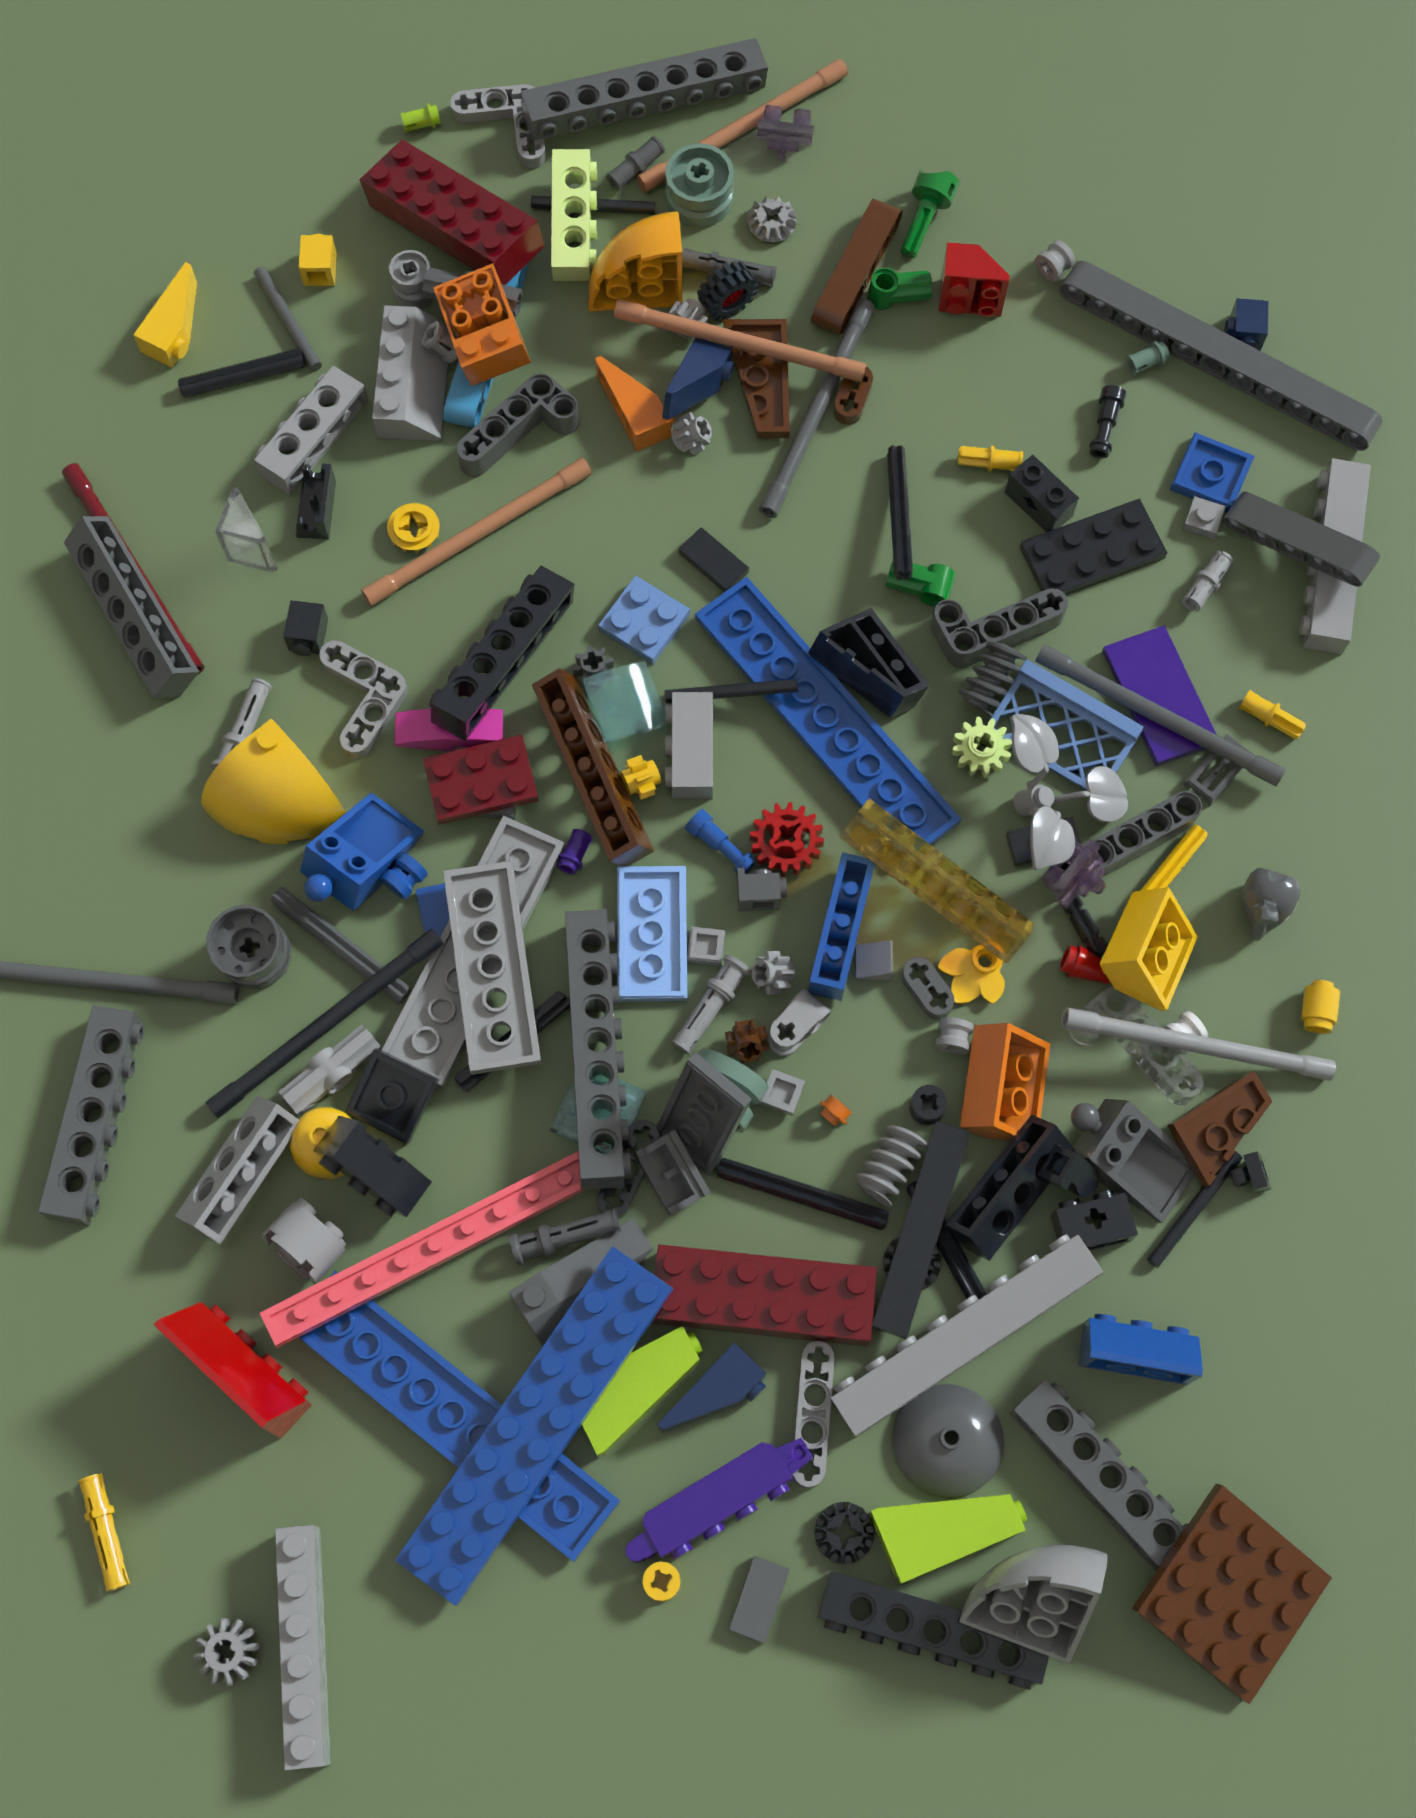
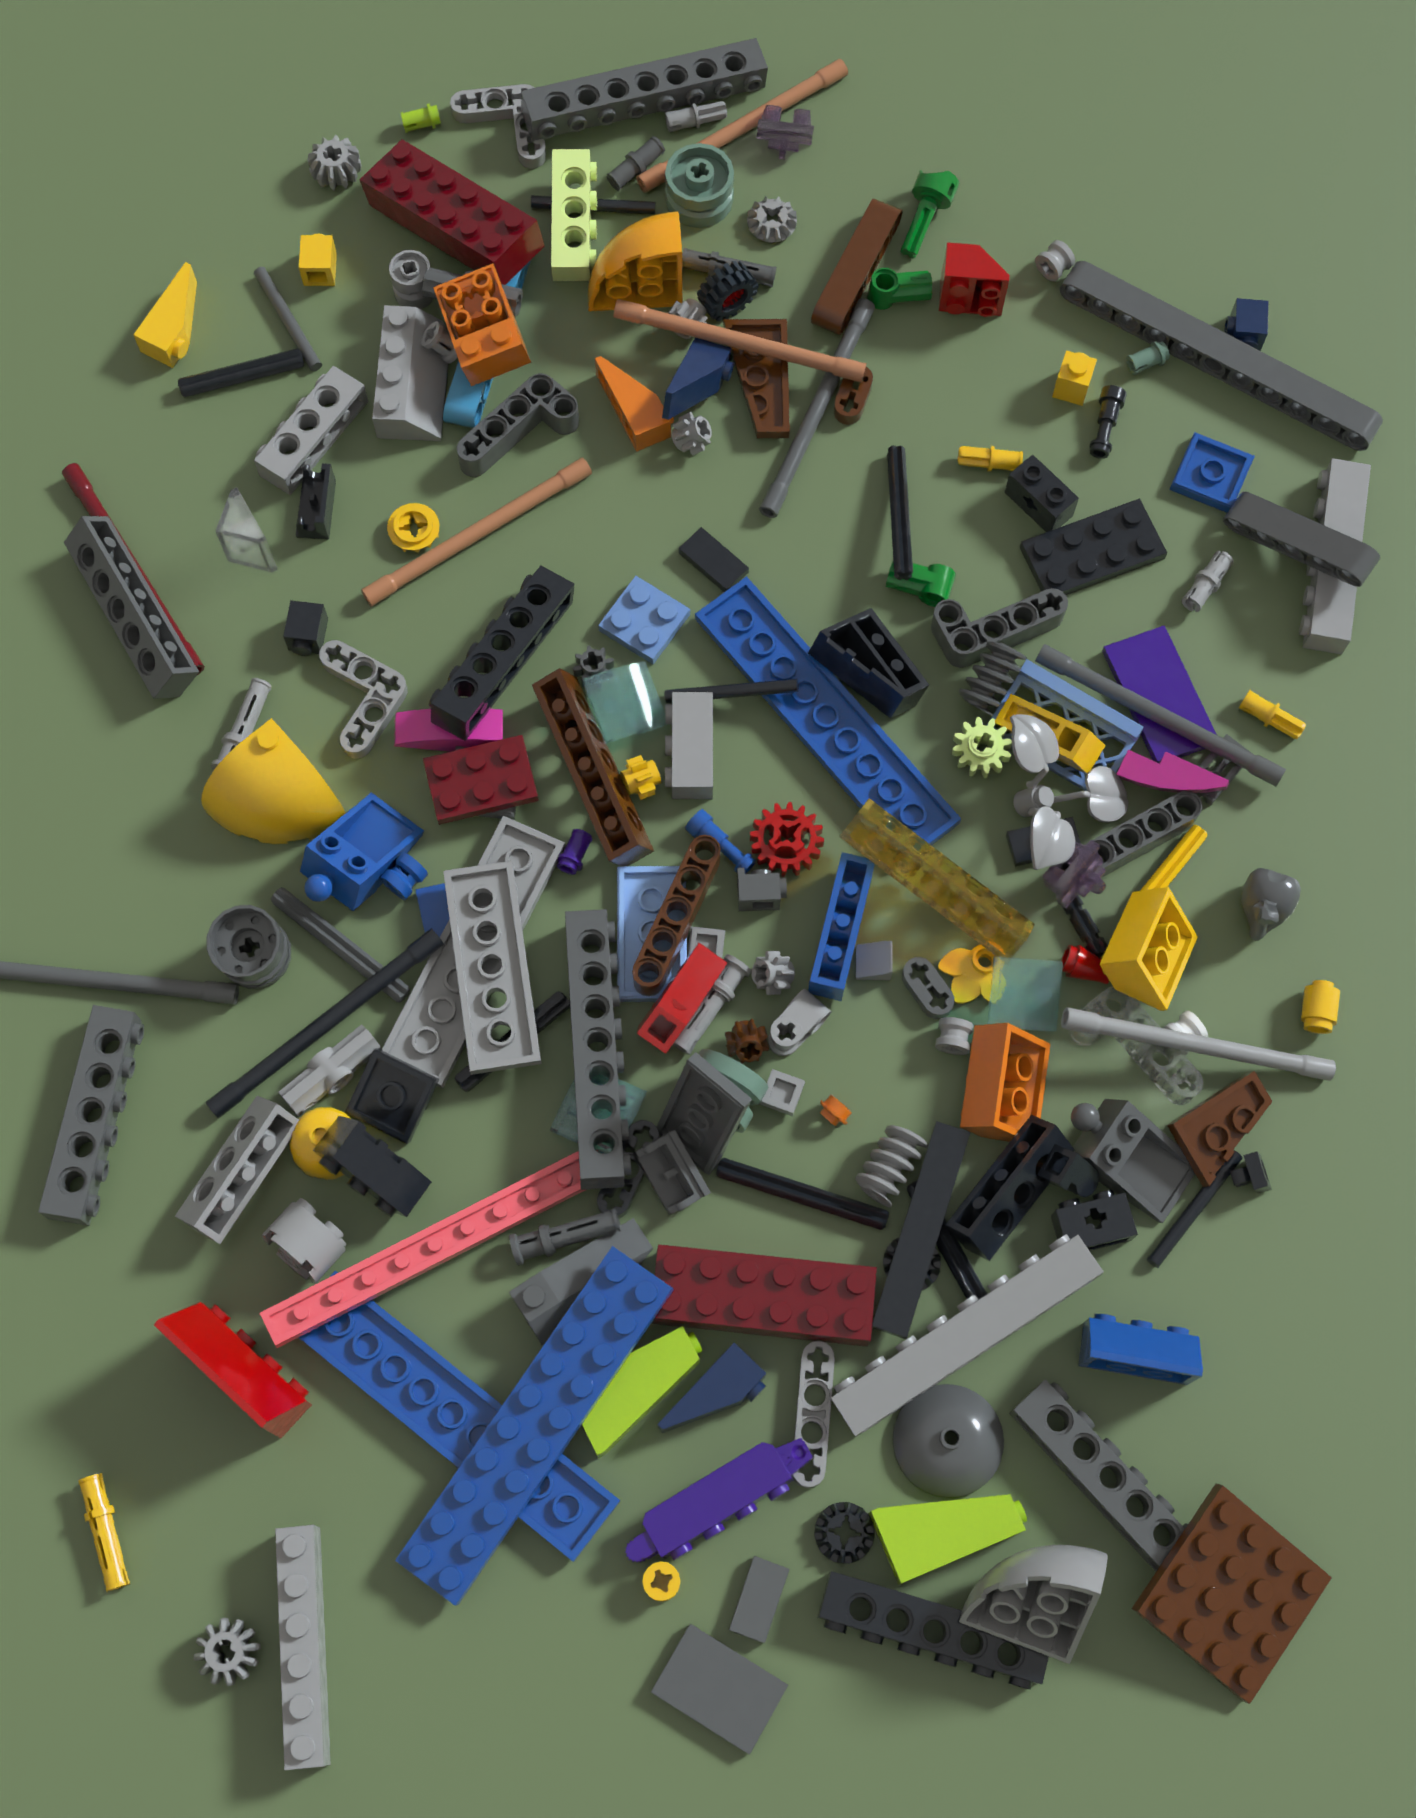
black wheel [909,1085,947,1126] -> none
light grey plate [1183,496,1226,540] -> none
none -> light grey gear [307,134,362,191]
none -> reddish brown beam [632,835,721,997]
none -> red slope [637,942,727,1054]
none -> dark grey tile [651,1624,788,1755]
none -> light grey axle [665,101,727,133]
none -> clear light blue slope [987,956,1063,1031]
none -> yellow slope [995,694,1106,774]
none -> yellow brick [1052,350,1097,406]
none -> dark pink slope [1116,750,1229,793]

